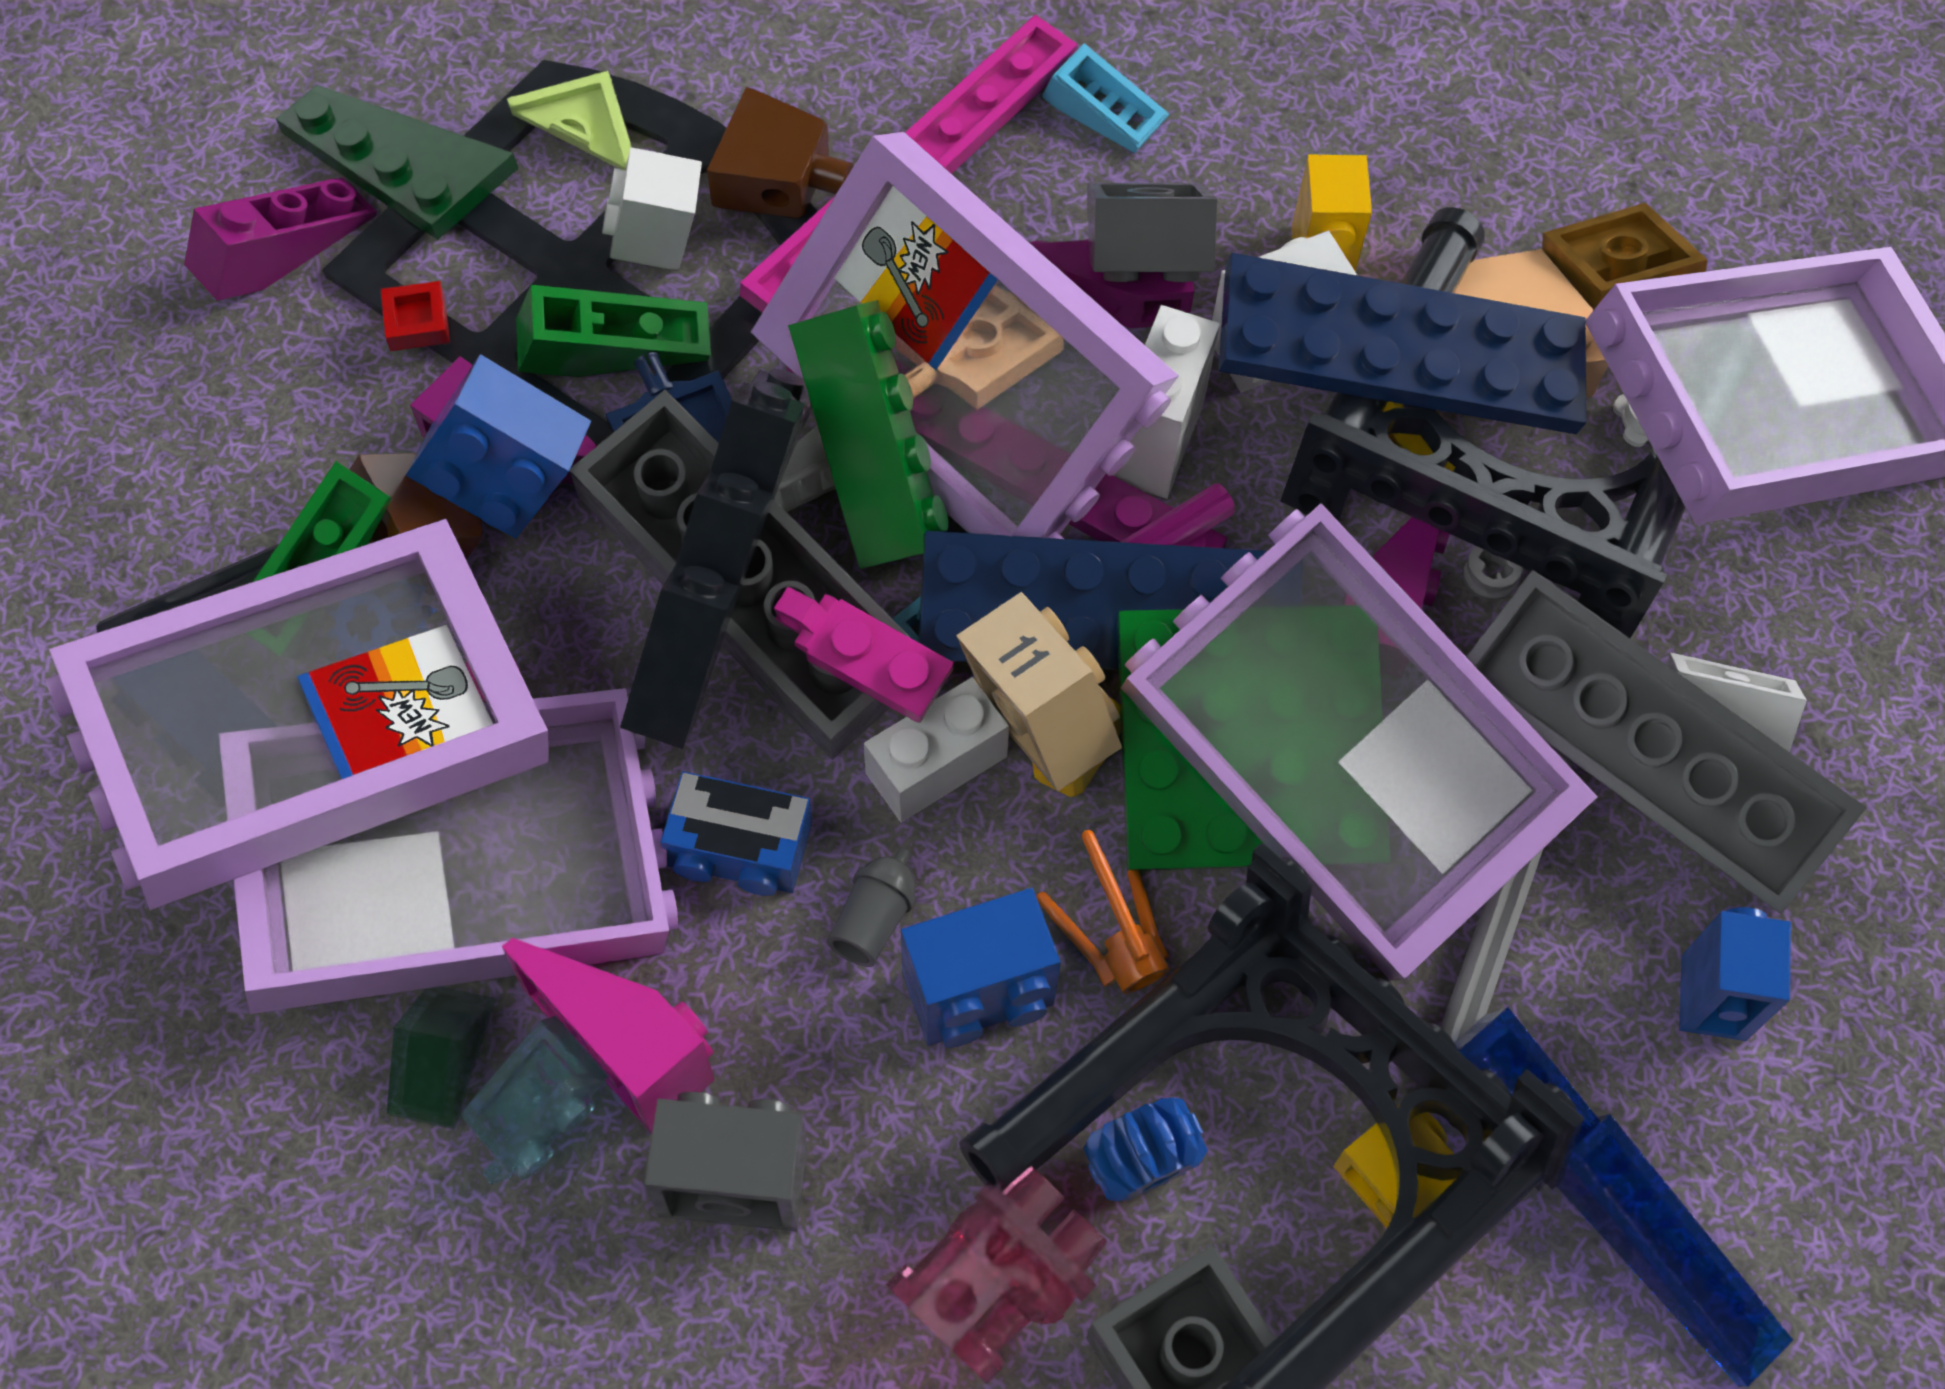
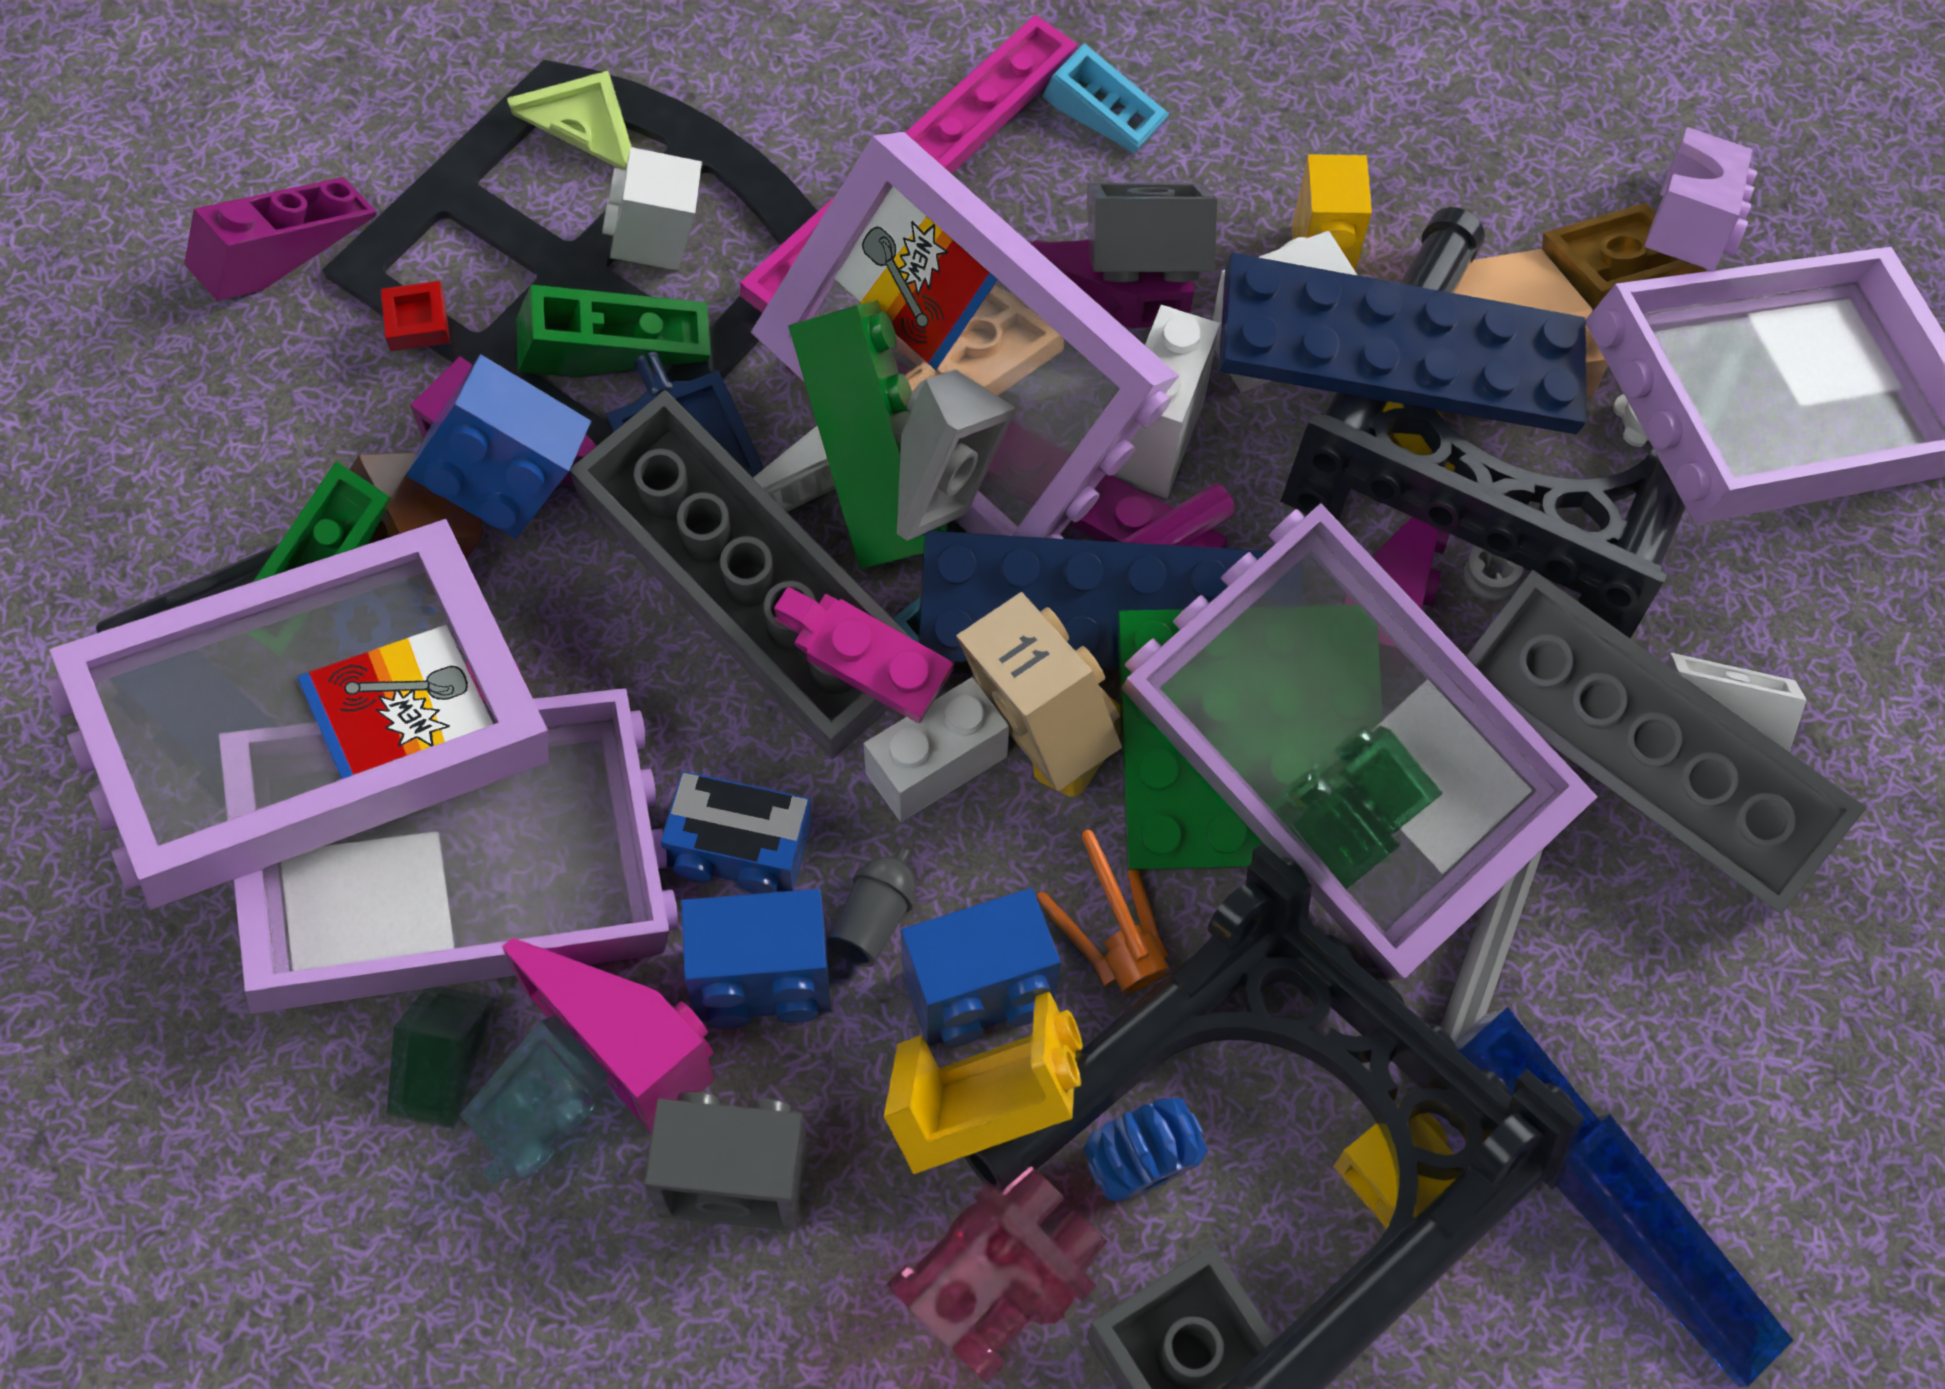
dark green wing [276,85,519,240] -> none
black arch [620,369,812,749] -> none
reddish brown torso [707,87,853,218] -> none
blue brick [1679,907,1791,1041] -> none
none -> blue brick [681,889,831,1029]
none -> yellow panel [884,991,1082,1174]
none -> light grey slope [897,369,1017,541]
none -> clear green brick [1277,725,1443,890]
none -> lavender arch [1644,127,1757,272]

